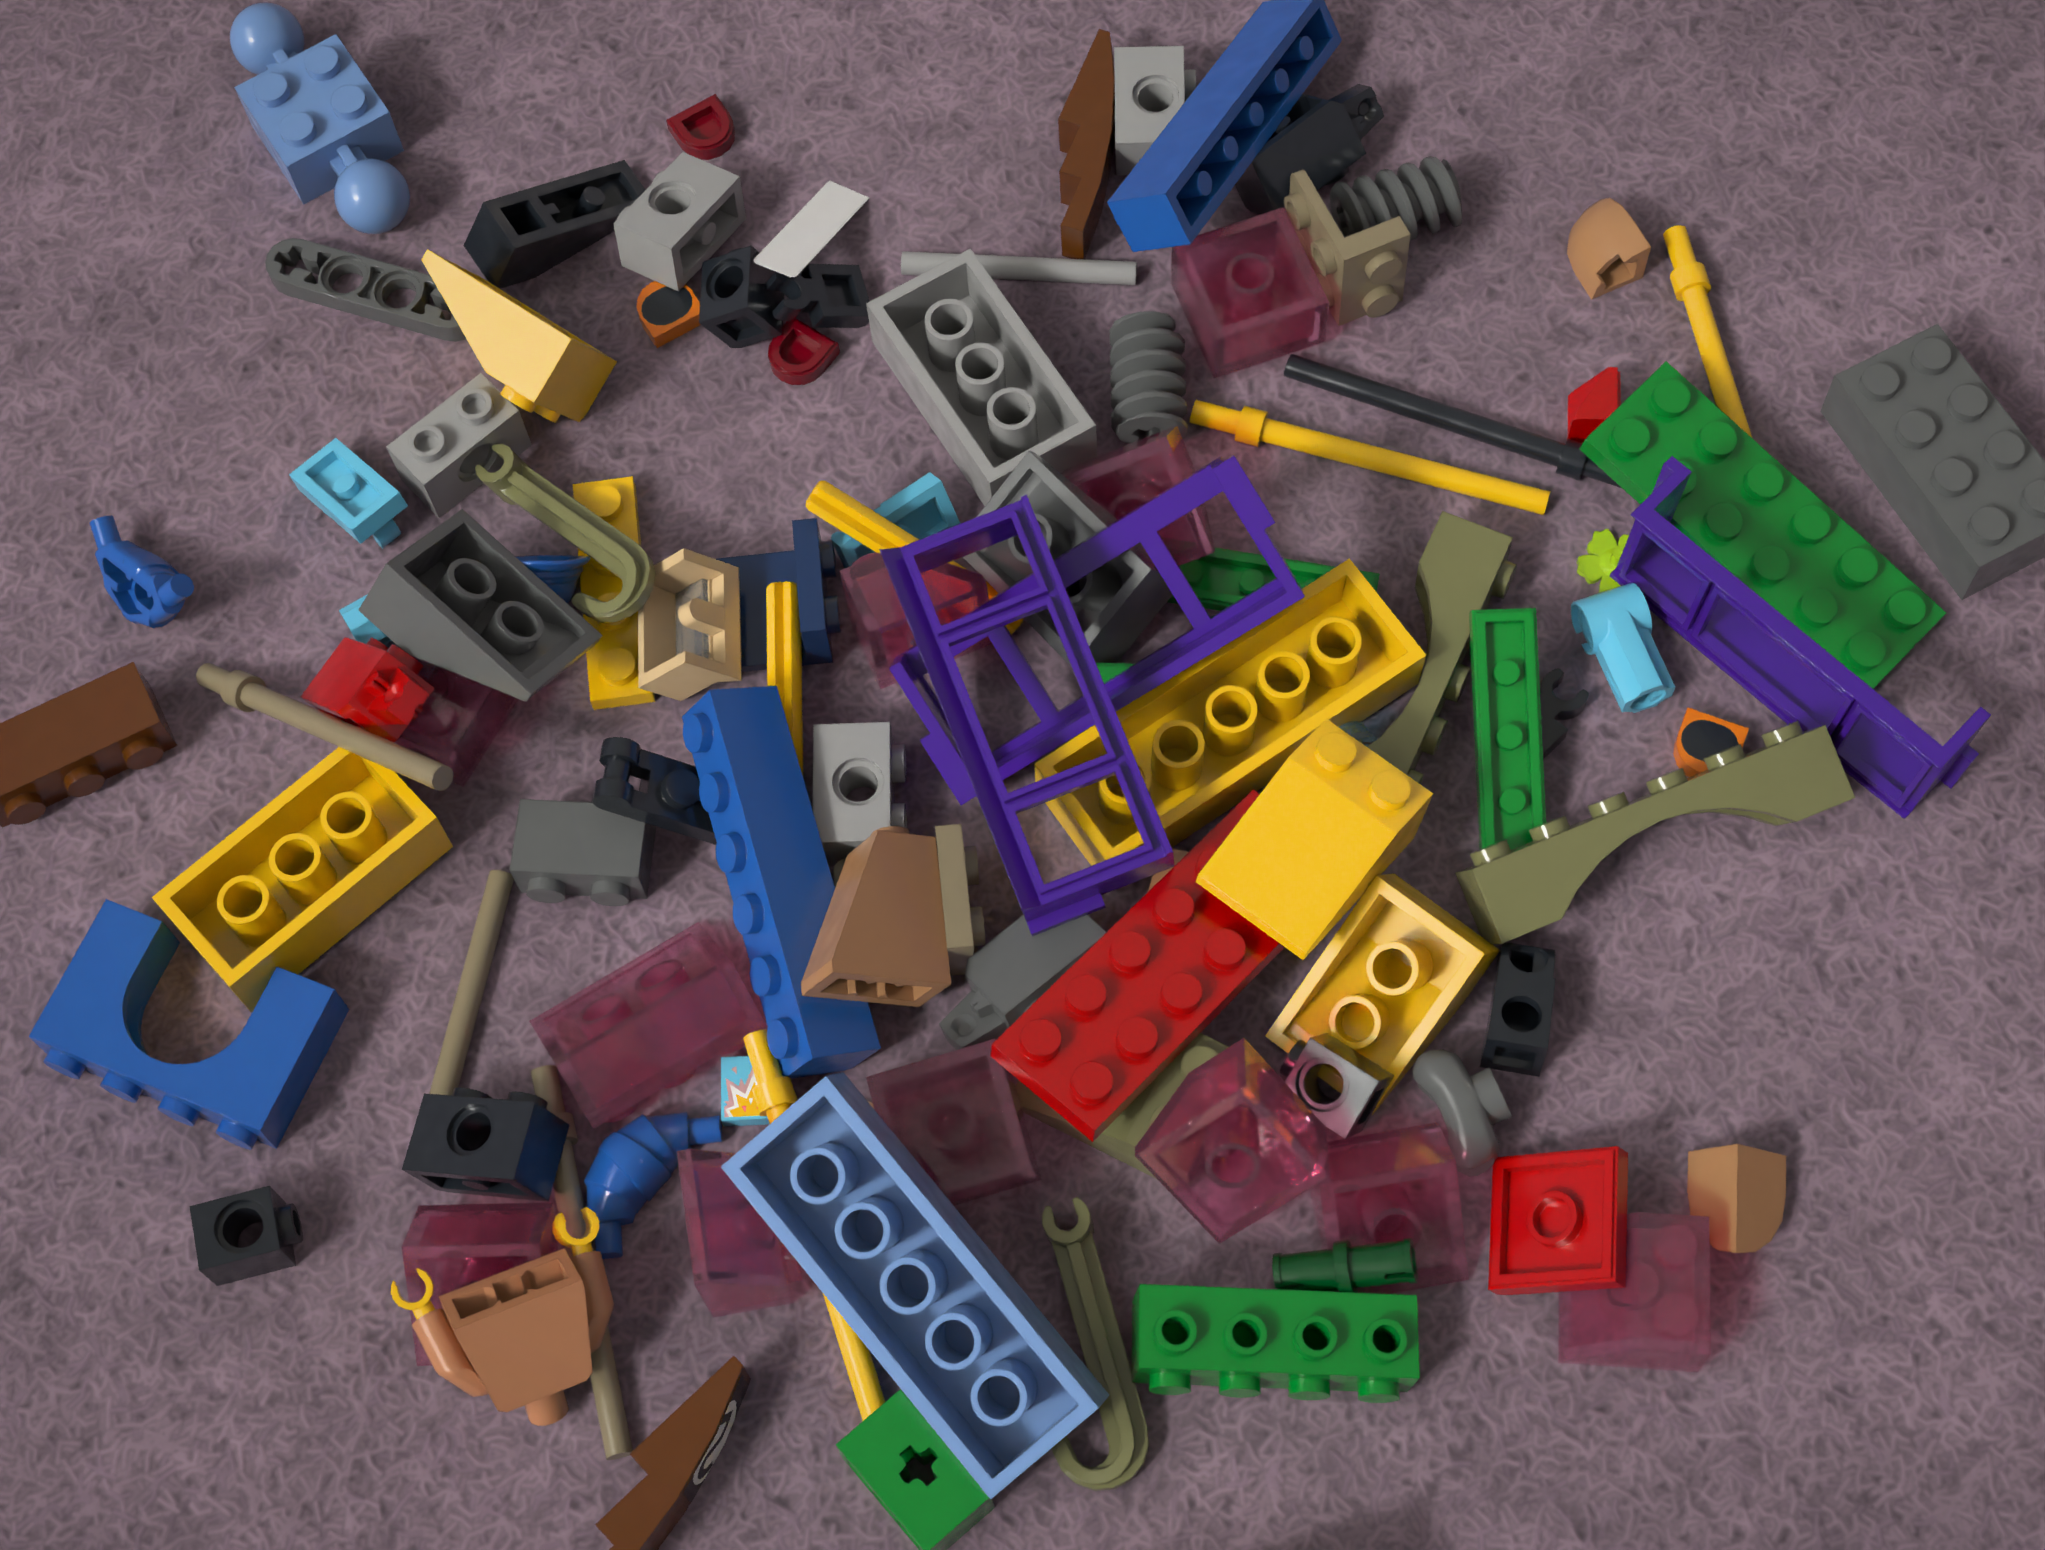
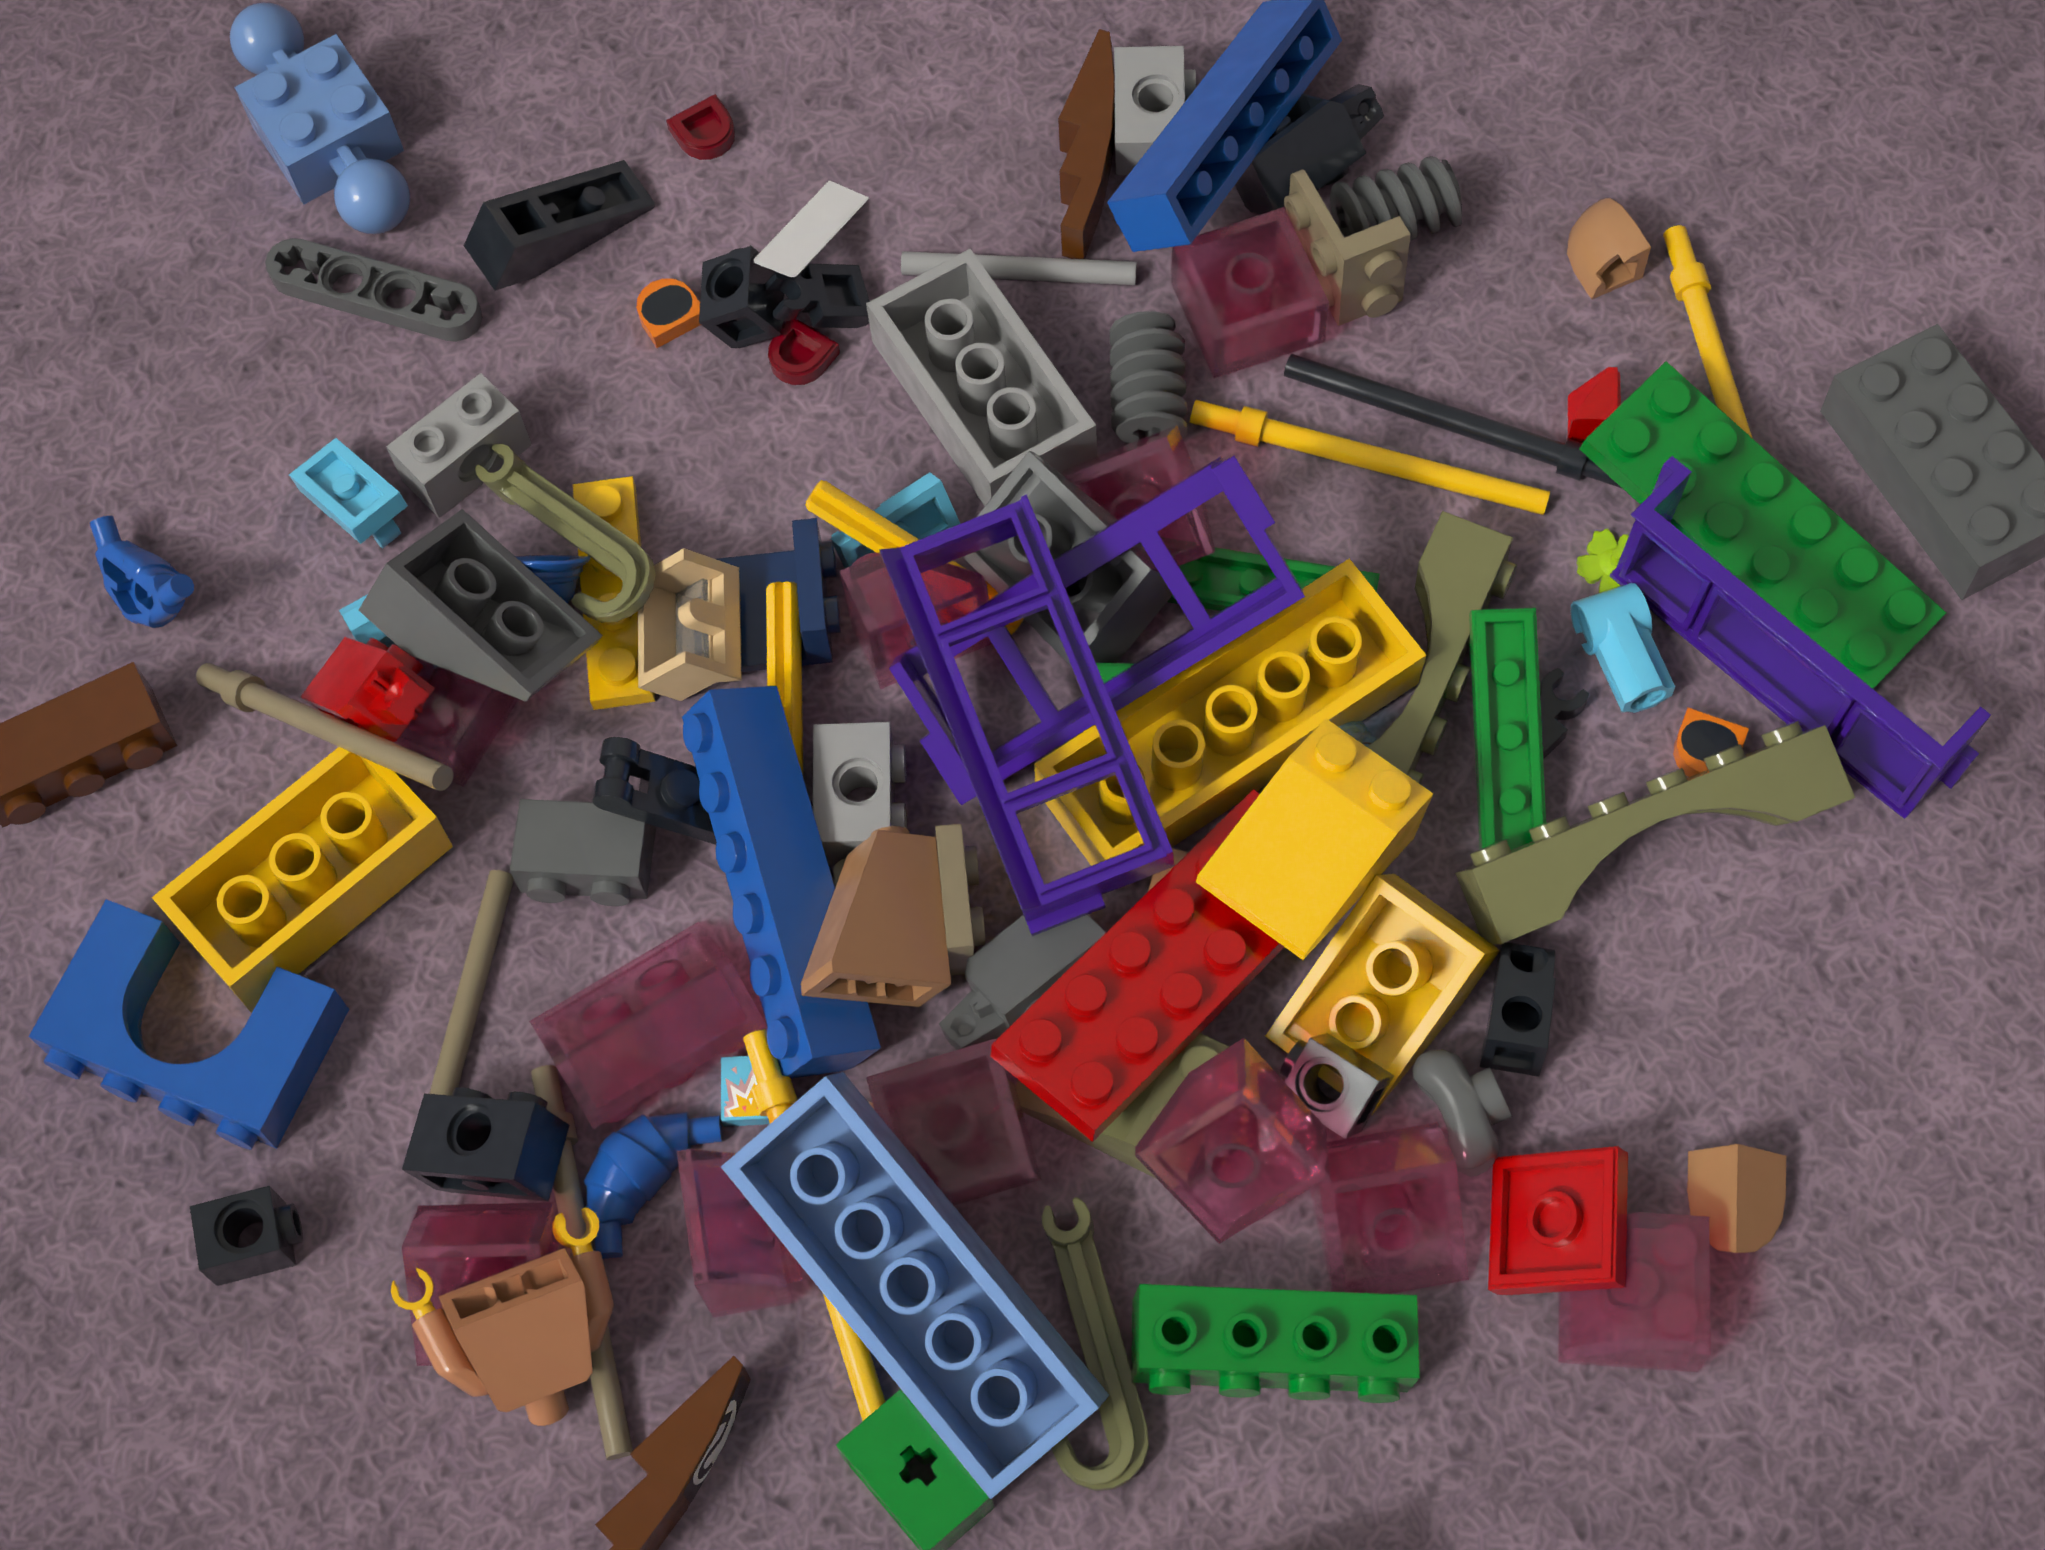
yellow slope [421,249,617,423] -> none
light grey brick [613,152,746,292] -> none
dark green pin [1272,1238,1418,1293] -> none

